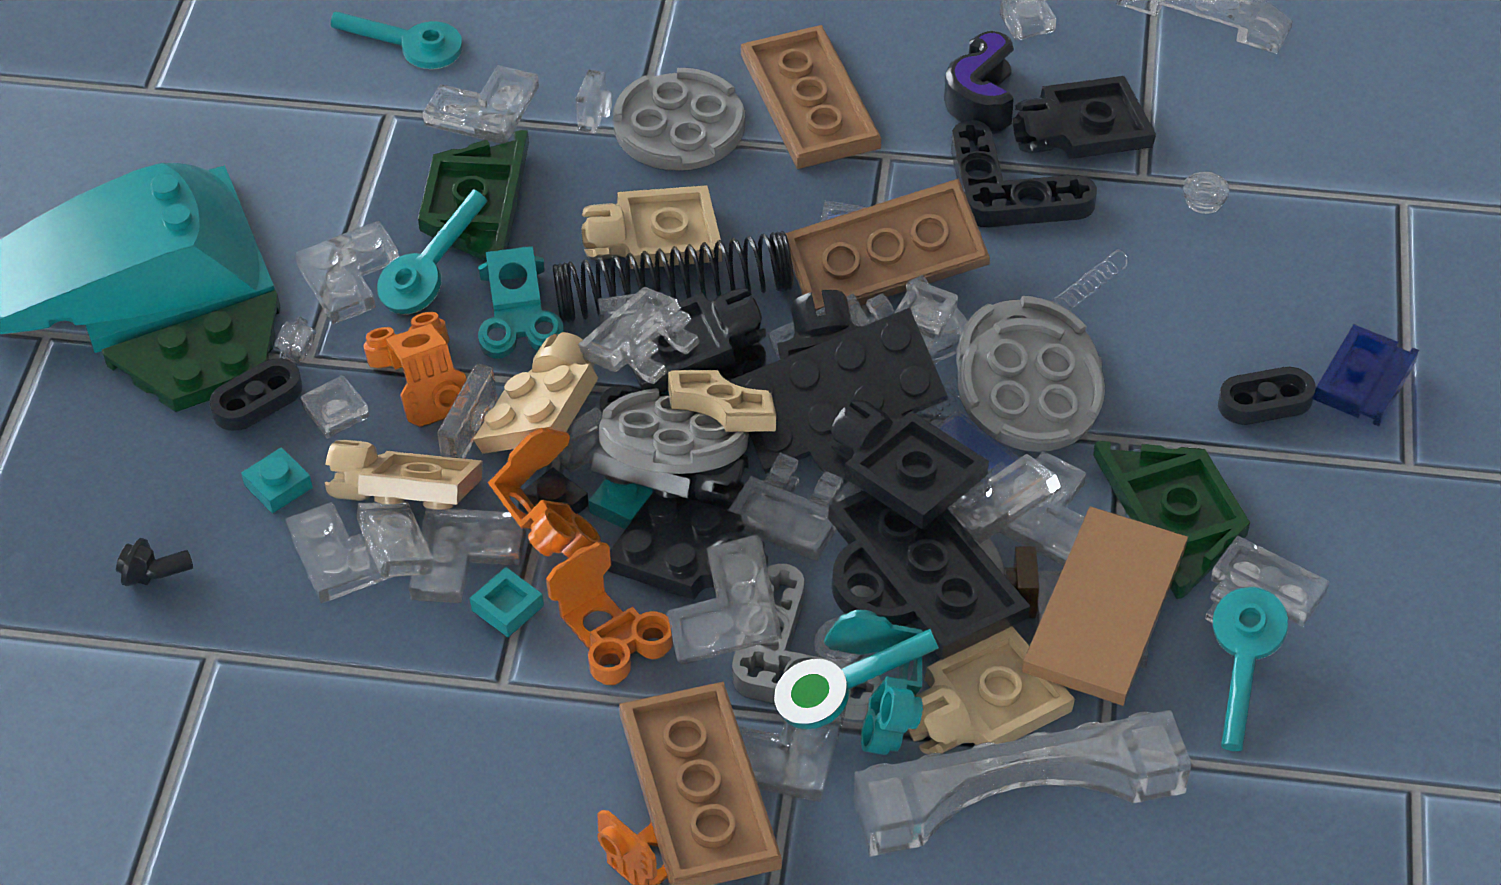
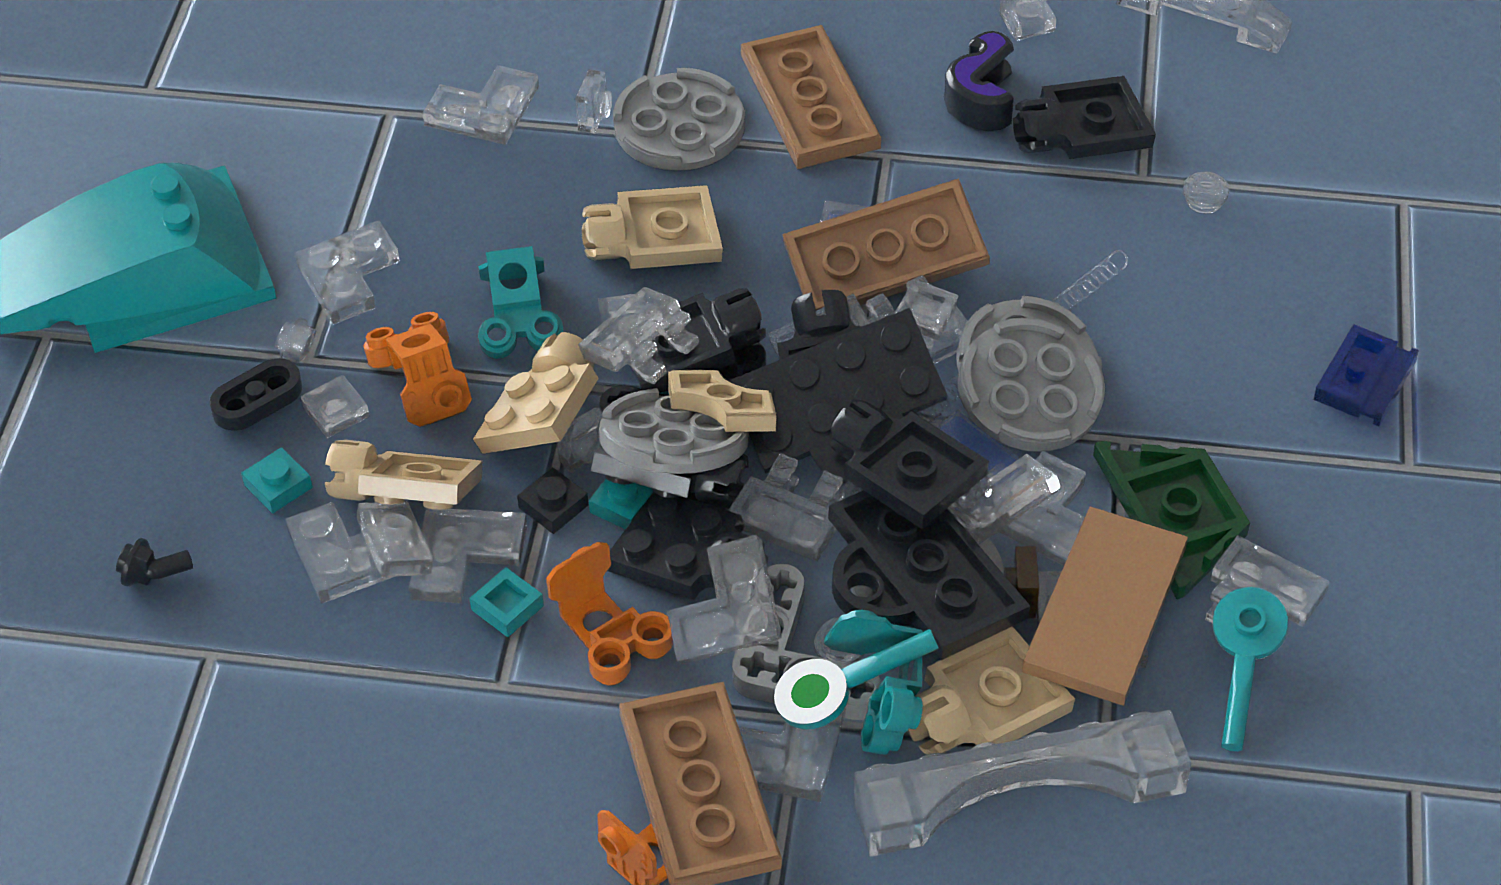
dark green wing [101,290,281,412] -> none
teal piece [331,11,462,69] -> none
teal piece [377,189,487,315] -> none
dark green wing [418,130,529,262] -> none
clear plate [437,363,497,459] -> none
orange piece [488,427,601,558] -> none
black piece [553,231,794,323] -> none
black beam [951,120,1097,228] -> none
black plate [1218,367,1316,425] -> none

